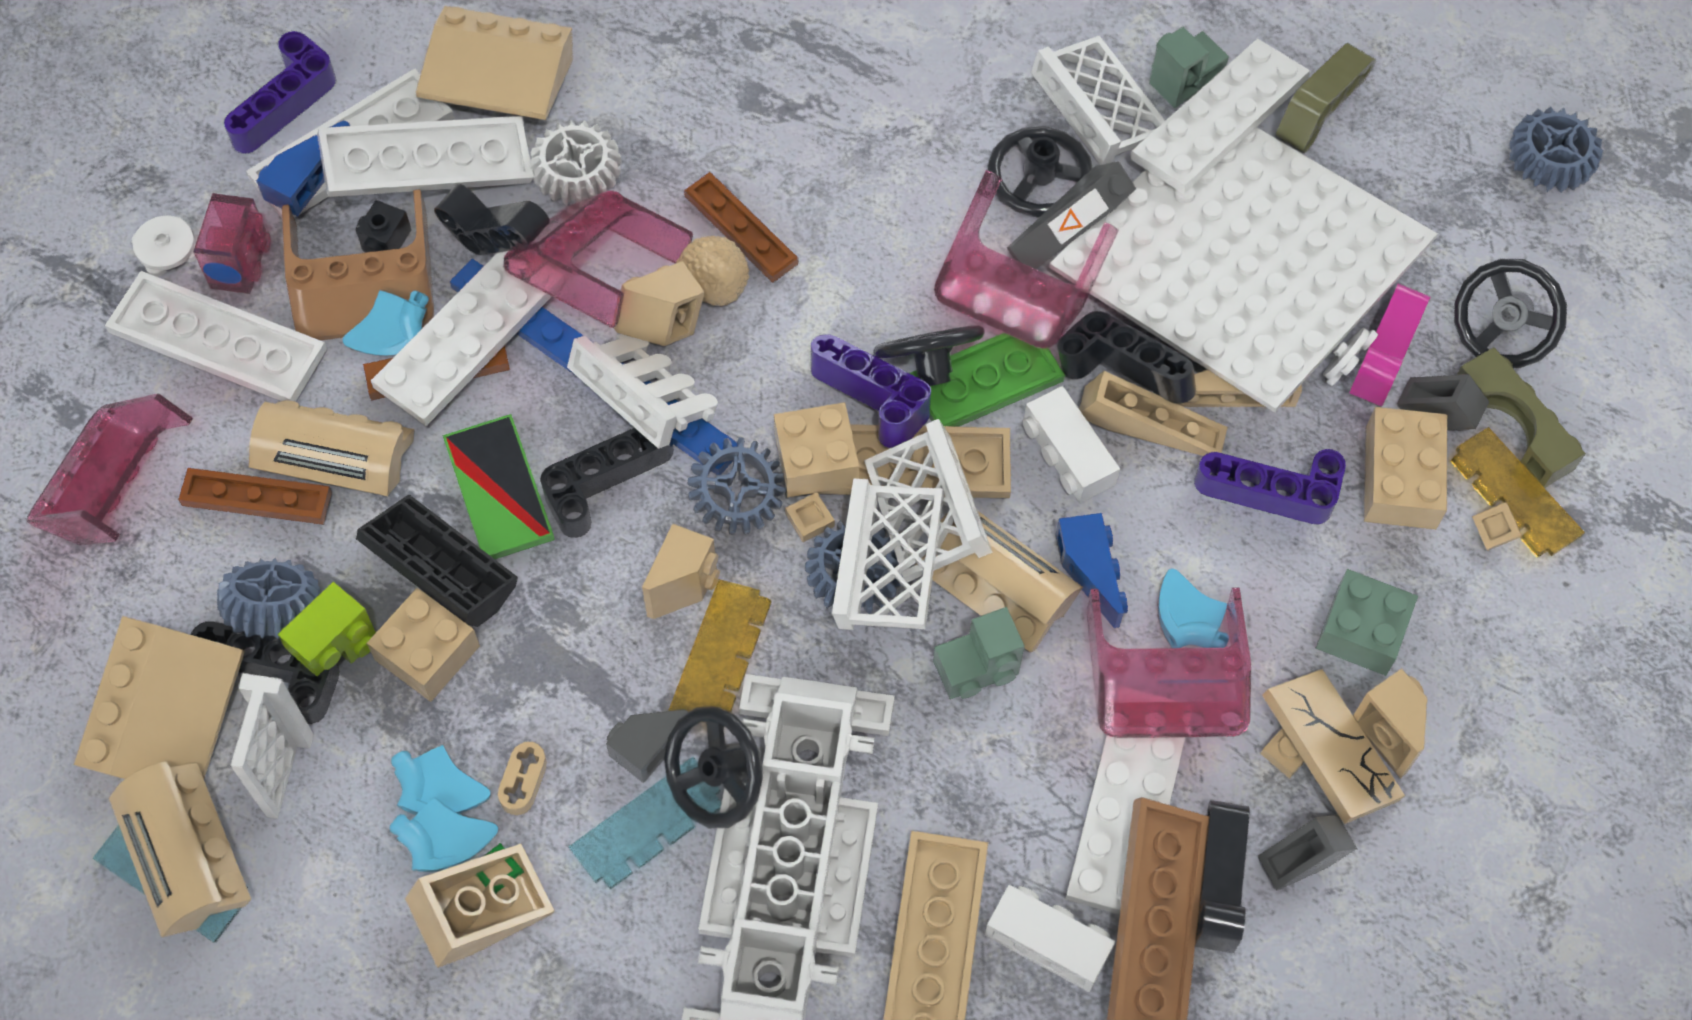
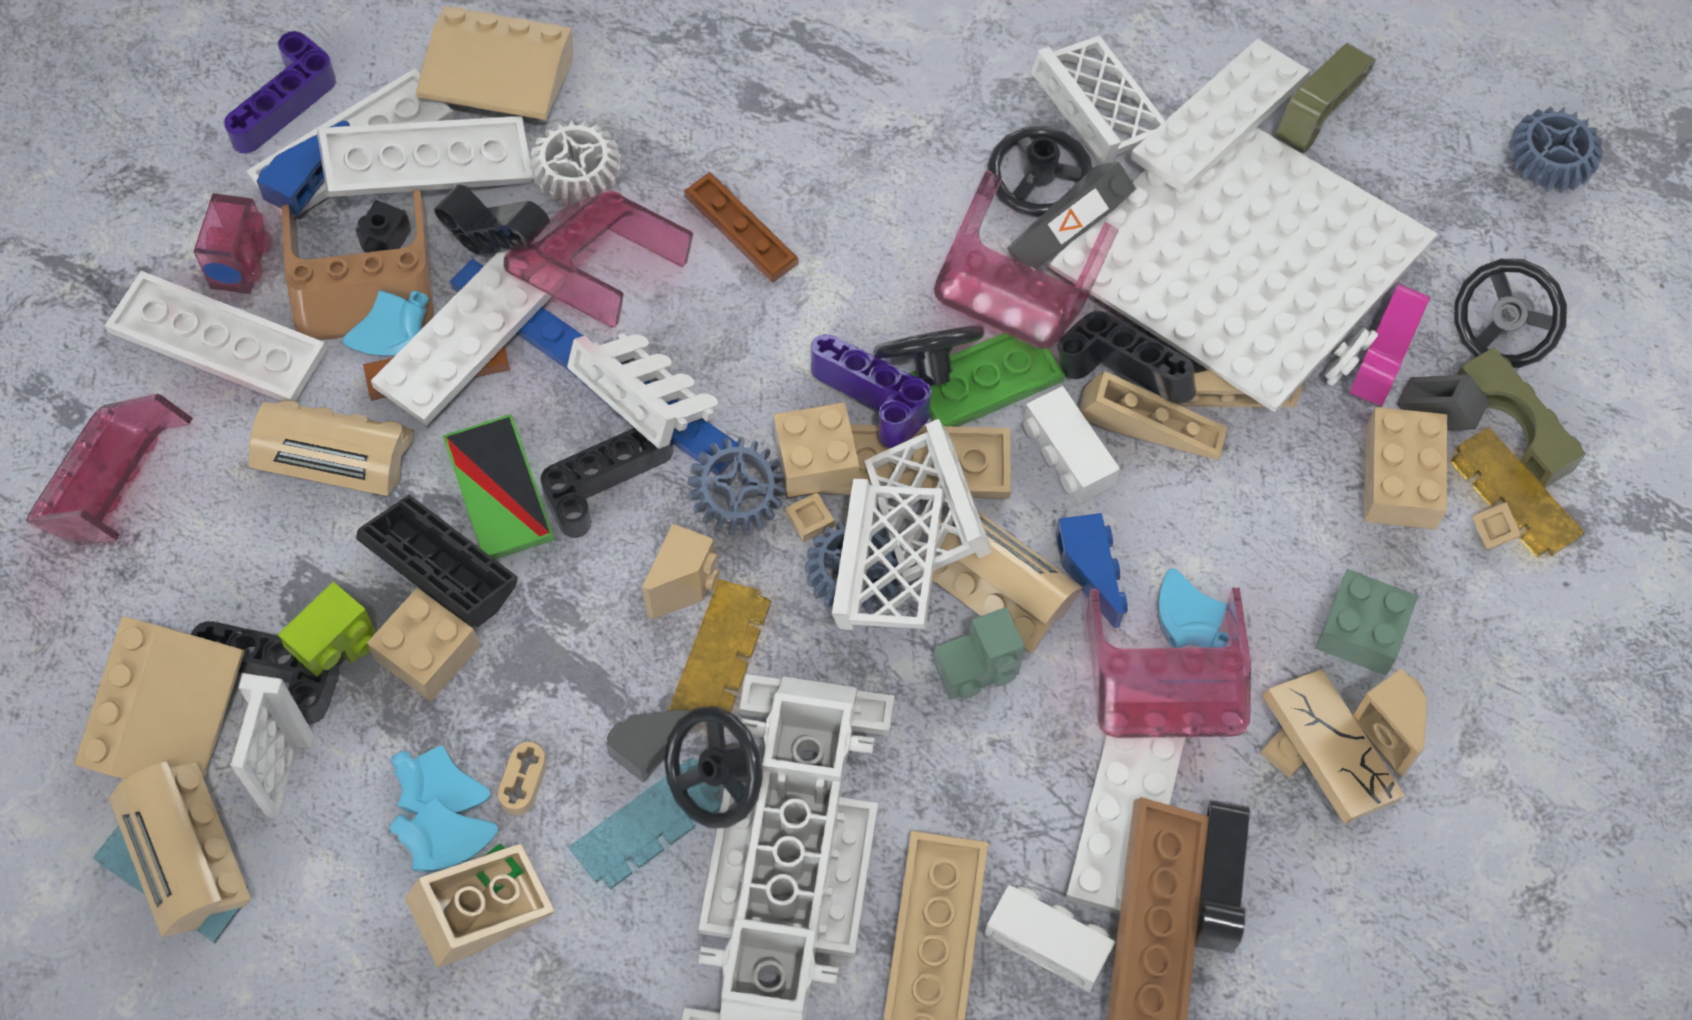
white piece [132,216,199,277] -> none
dark orange plate [178,468,332,525] -> none
sand blue gear [217,558,320,639] -> none
tan slope [613,261,704,346] -> none
tan hair [676,235,749,306] -> none
sand green brick [1149,26,1229,109] -> none
dark purple beam [1194,449,1346,525] -> none
dark grey slope [1258,815,1357,890] -> none

